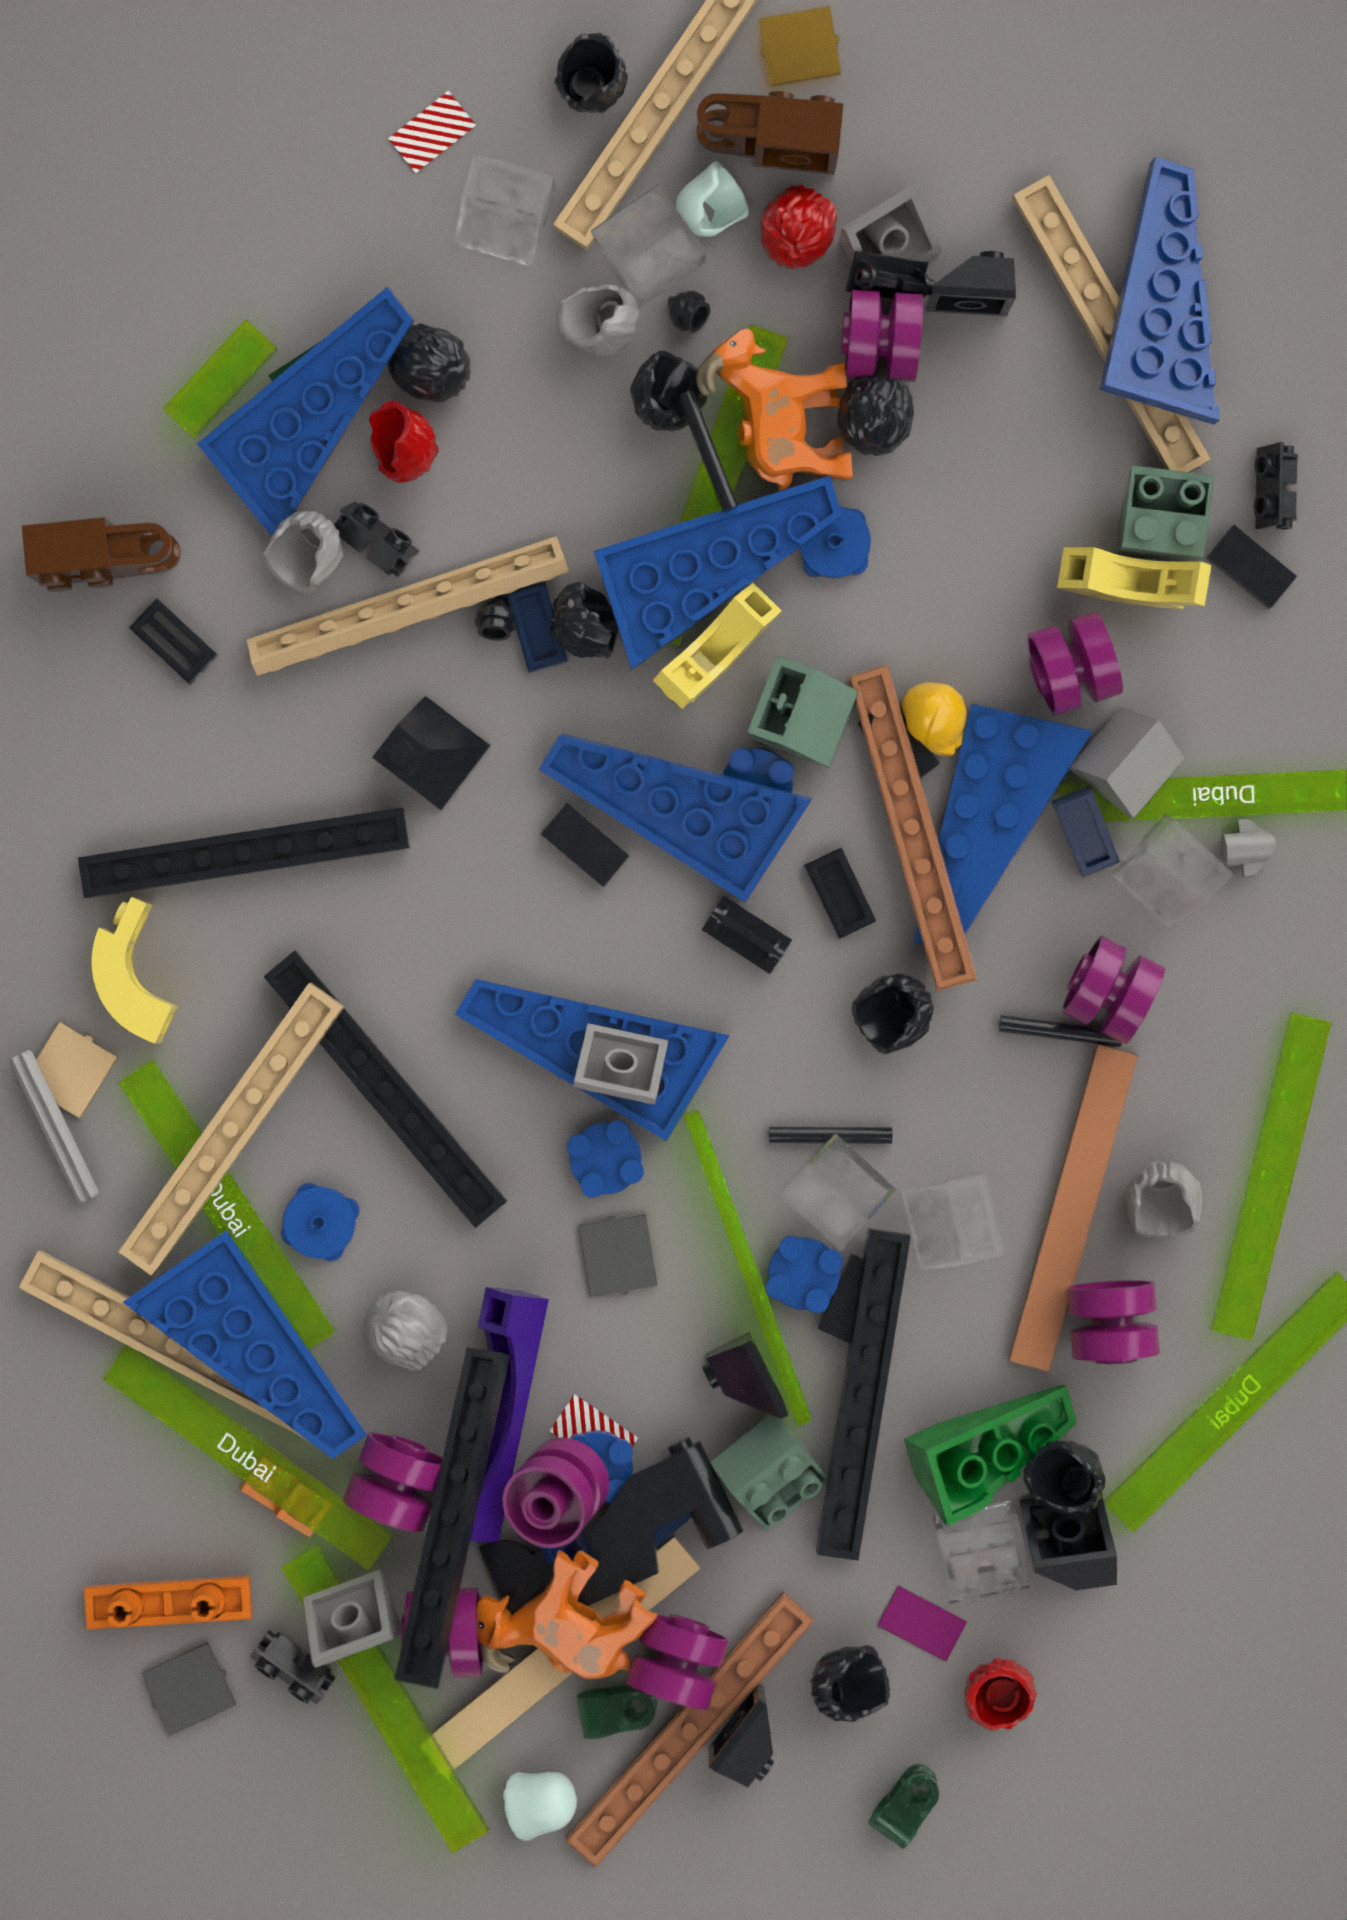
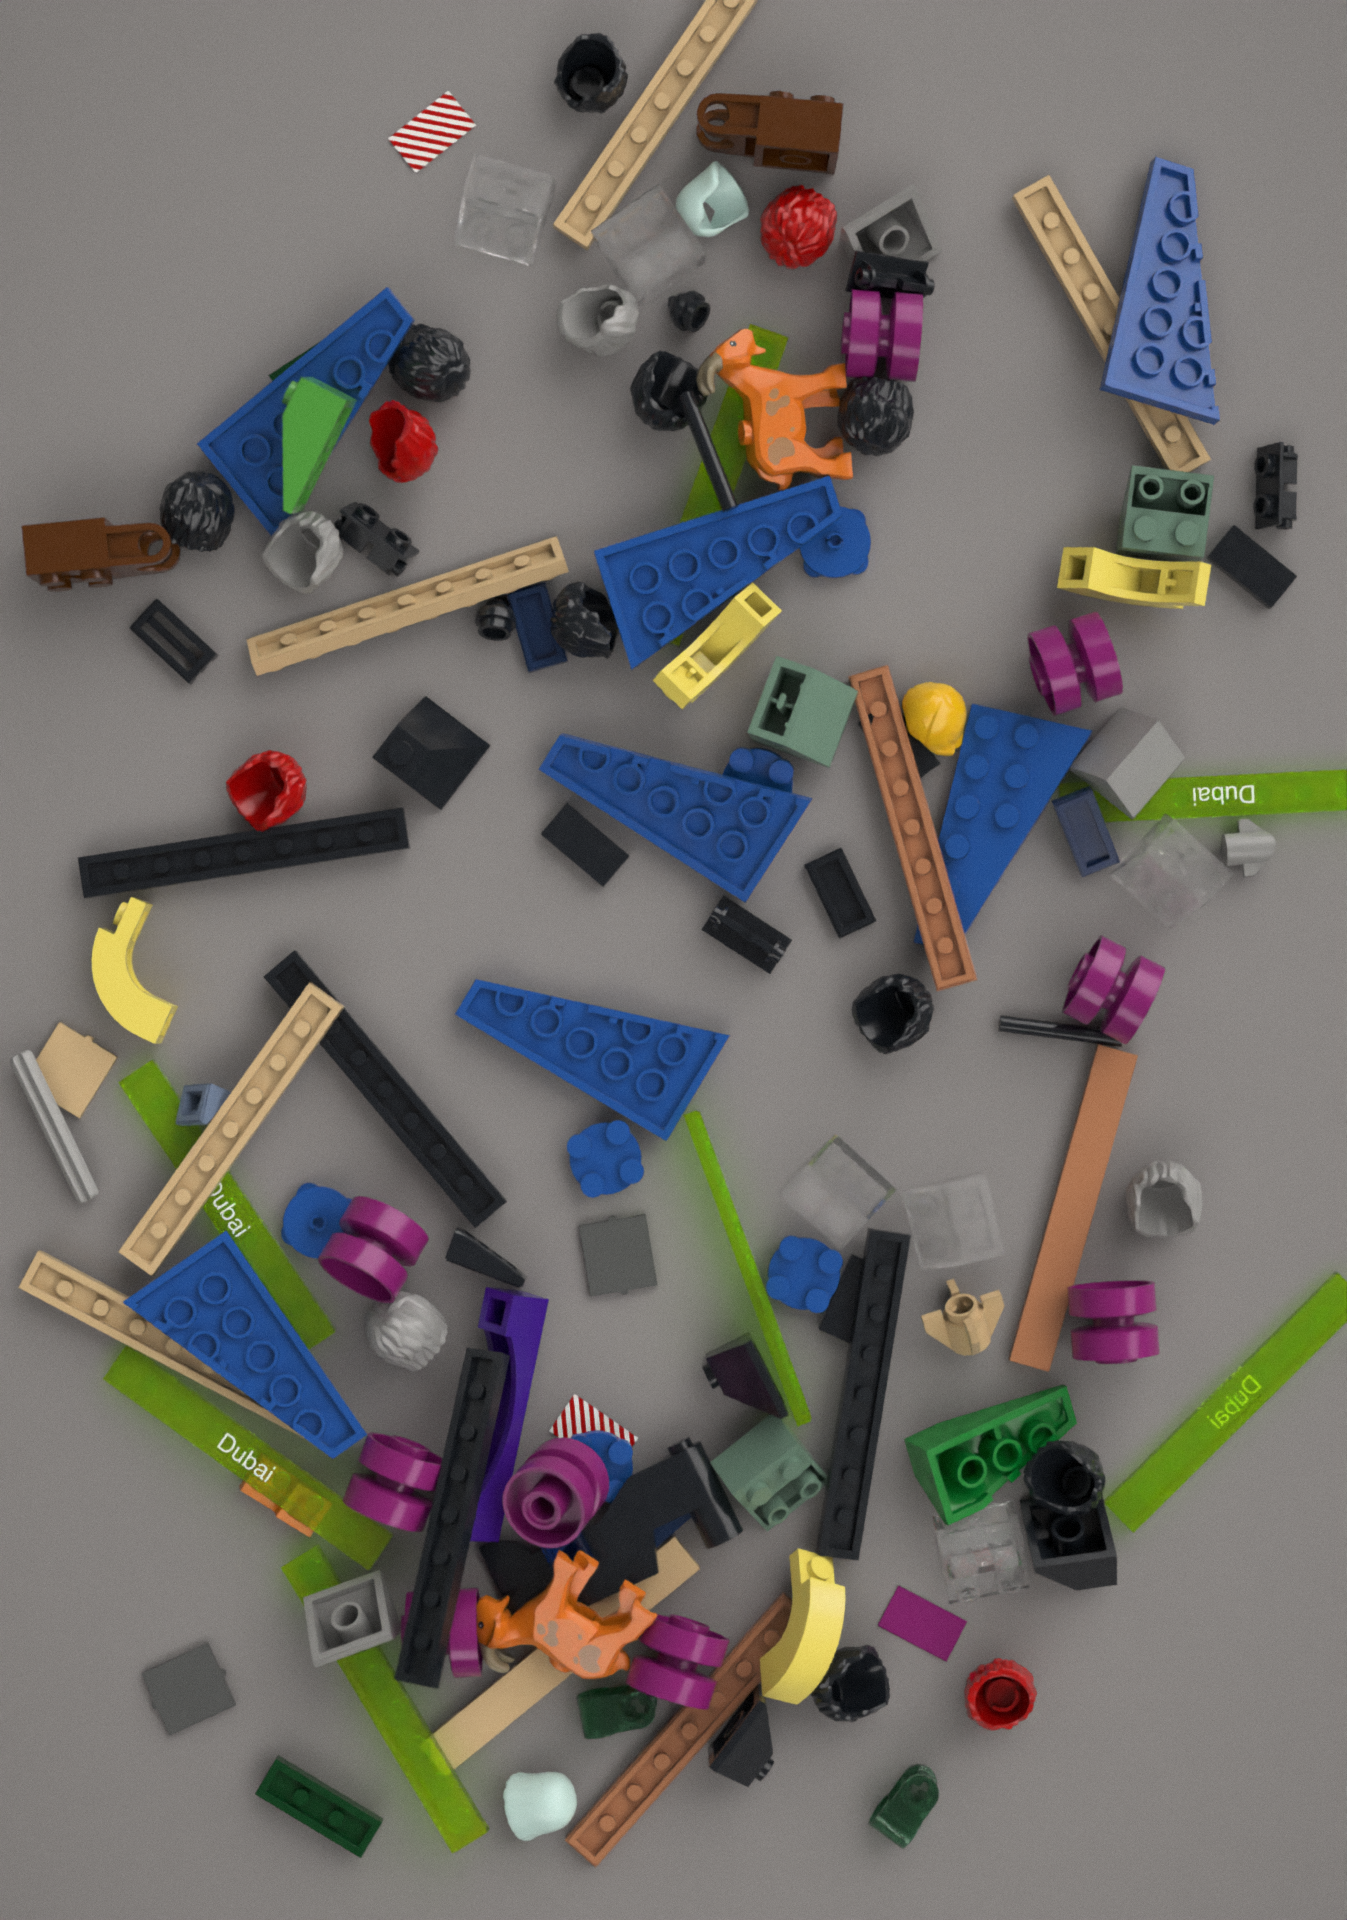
orange plate [84,1575,253,1630] -> none
clear neon green plate [162,319,278,439] -> none
black hinge [250,1630,336,1704] -> none
light grey slope [573,1023,668,1105] -> none
clear yellow piece [759,6,841,87] -> none
black bar [769,1127,893,1144] -> none
black slope [926,251,1016,316] -> none
clear neon green tile [1210,1012,1332,1341] -> none
none -> black hair [159,470,235,552]
none -> sand blue slope [175,1083,231,1126]
none -> red hair [225,750,307,832]
none -> dark green plate [255,1755,383,1858]
none -> bright green slope [282,377,357,514]
none -> magenta wheel [318,1196,429,1303]
none -> black slope [445,1227,527,1288]
none -> light yellow arch [760,1548,845,1705]
none -> tan brick [921,1278,1005,1356]

